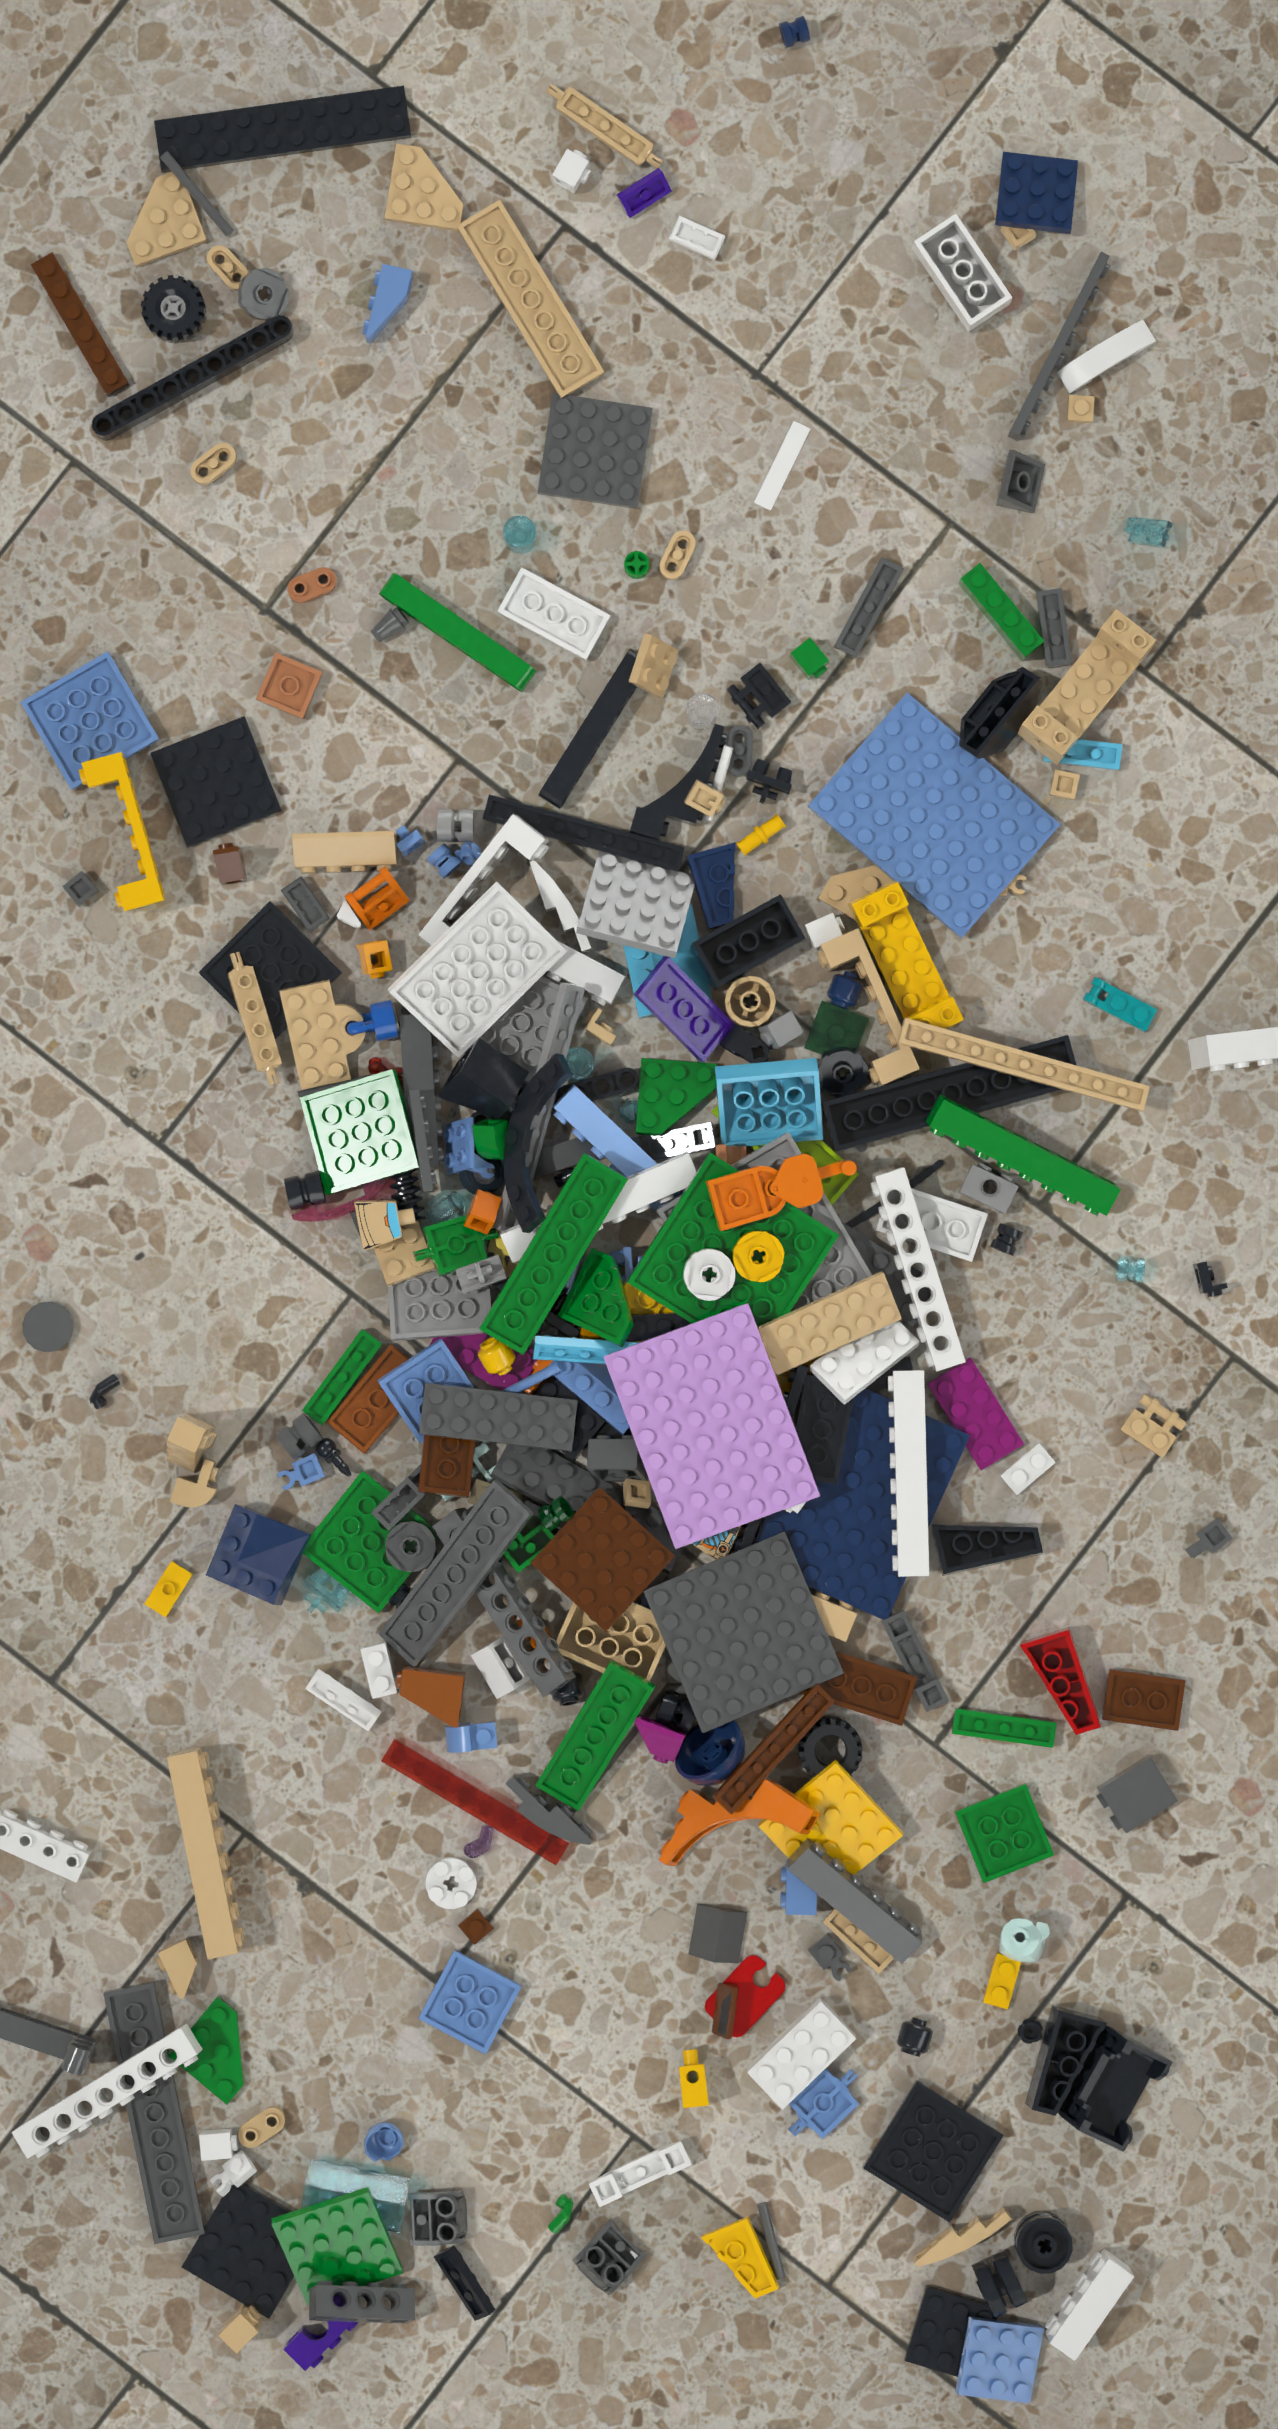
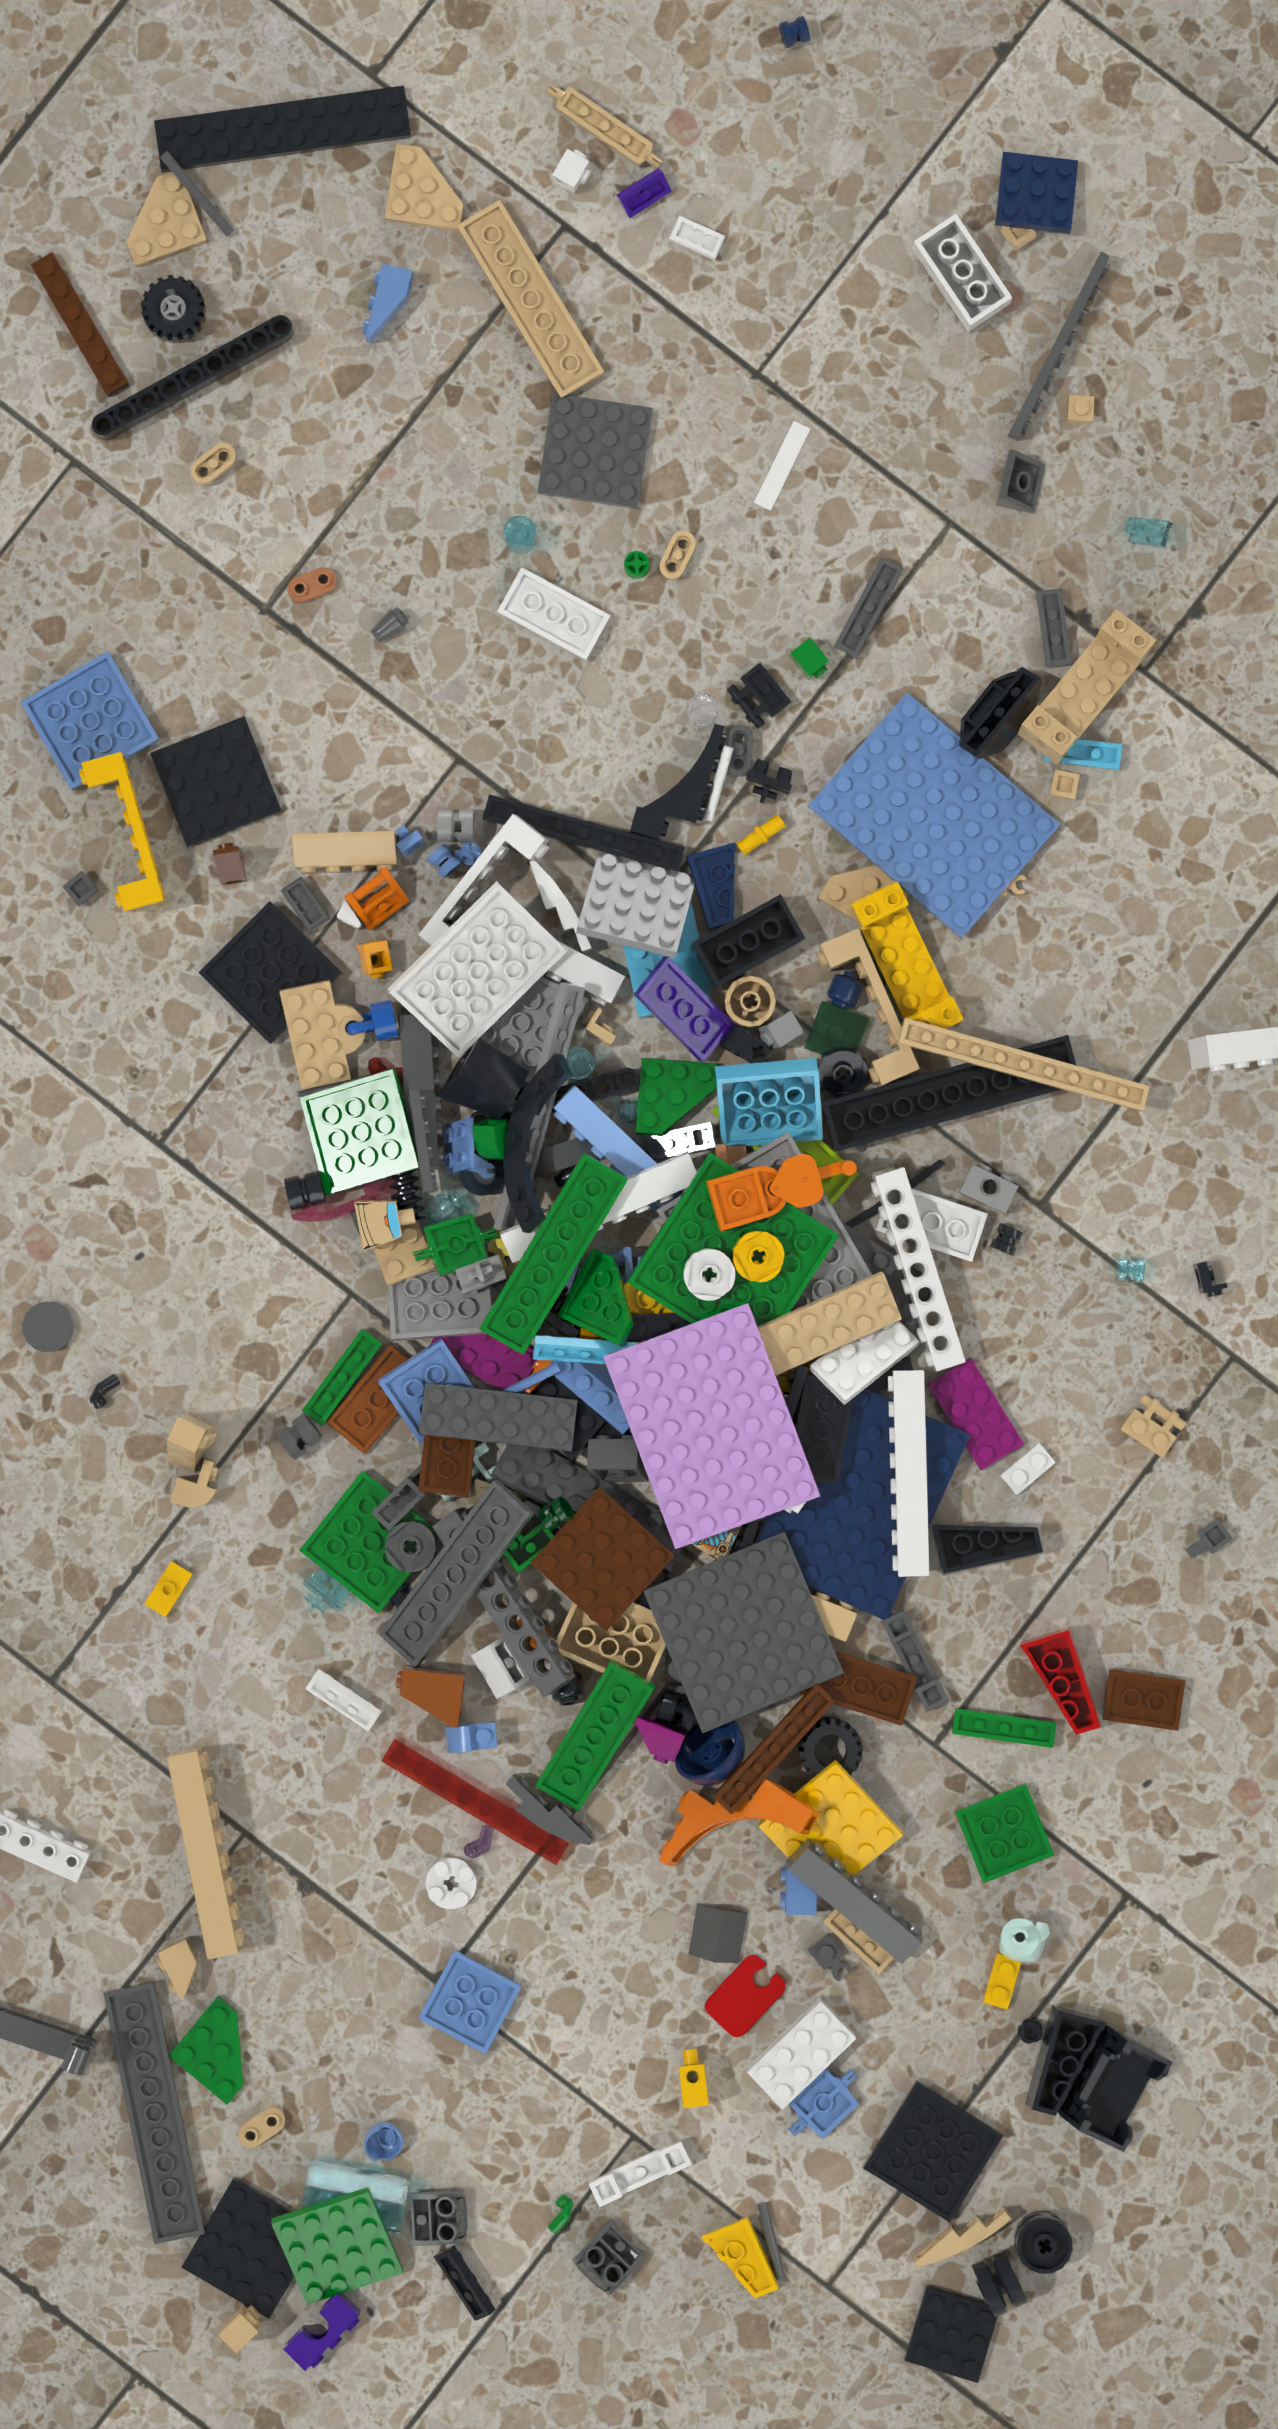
white brick [11,2023,203,2159] -> none
white brick [199,2128,238,2161] -> none
dark blue slope [206,1504,311,1605] -> none
tan plate [207,245,248,291] -> none
white plate [210,2150,257,2197] -> none
tan plate [227,952,282,1086] -> none
dark grey plate [238,268,289,320] -> none
nougat plate [256,652,323,720] -> none
medium blue plate [277,1453,325,1490] -> none
dark grey brick [309,2281,415,2324] -> none
black bar [316,1438,351,1477] -> none
white brick [360,1641,399,1699] -> none
green beam [379,573,537,692] -> none
reddish brown plate [458,1908,494,1945] -> none
orange brick [464,1189,502,1235] -> none
yellow head [478,1337,516,1376] -> none
black beam [538,648,638,809] -> none
tan plate [623,1478,651,1508] -> none
tan plate [629,633,679,698] -> none
tan bracket [684,779,725,817] -> none
reddish brown slope [712,1983,738,2039] -> none
white brick [804,913,845,950] -> none
black head [897,2017,933,2057] -> none
green brick [926,1094,1121,1216] -> none
medium blue plate [955,2316,1044,2403] -> none
green brick [958,563,1044,661] -> none
white brick [1045,2248,1134,2361] -> none
white slope [1057,320,1156,394] -> none
teal plate [1083,977,1157,1033] -> none
dark grey brick [1096,1755,1178,1833] -> none

